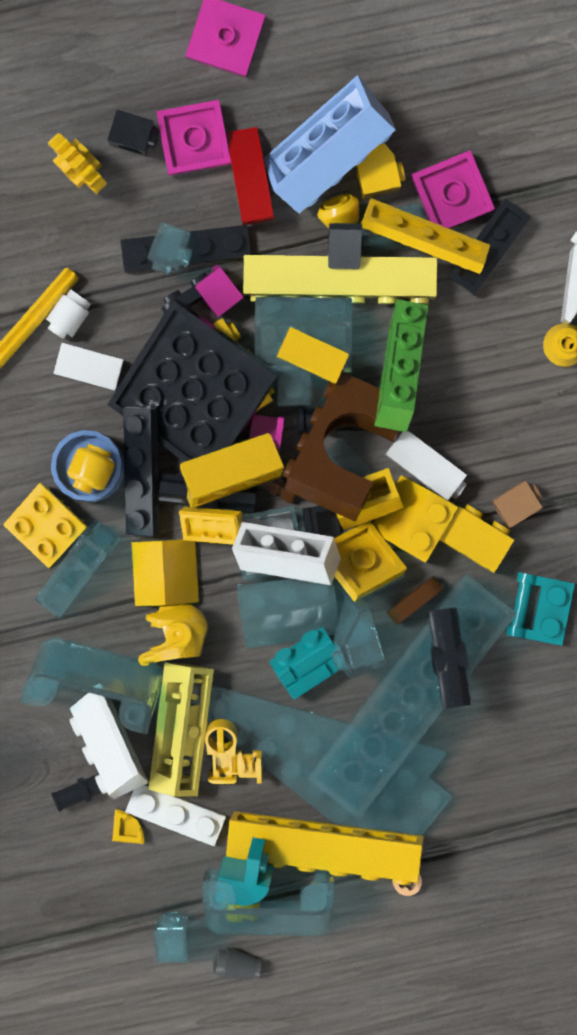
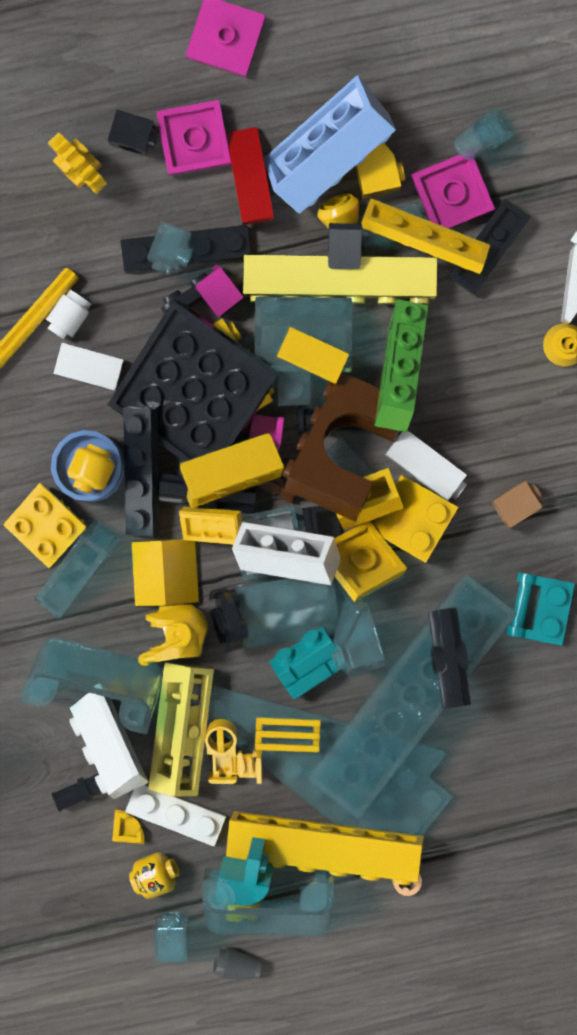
reddish brown beam [386,575,444,625] -> none
yellow brick [440,504,514,573] -> none
none -> yellow head [129,852,179,899]
none -> black plate [209,587,249,653]
none -> yellow tile [255,717,321,752]
none -> clear light blue piece [455,108,516,160]

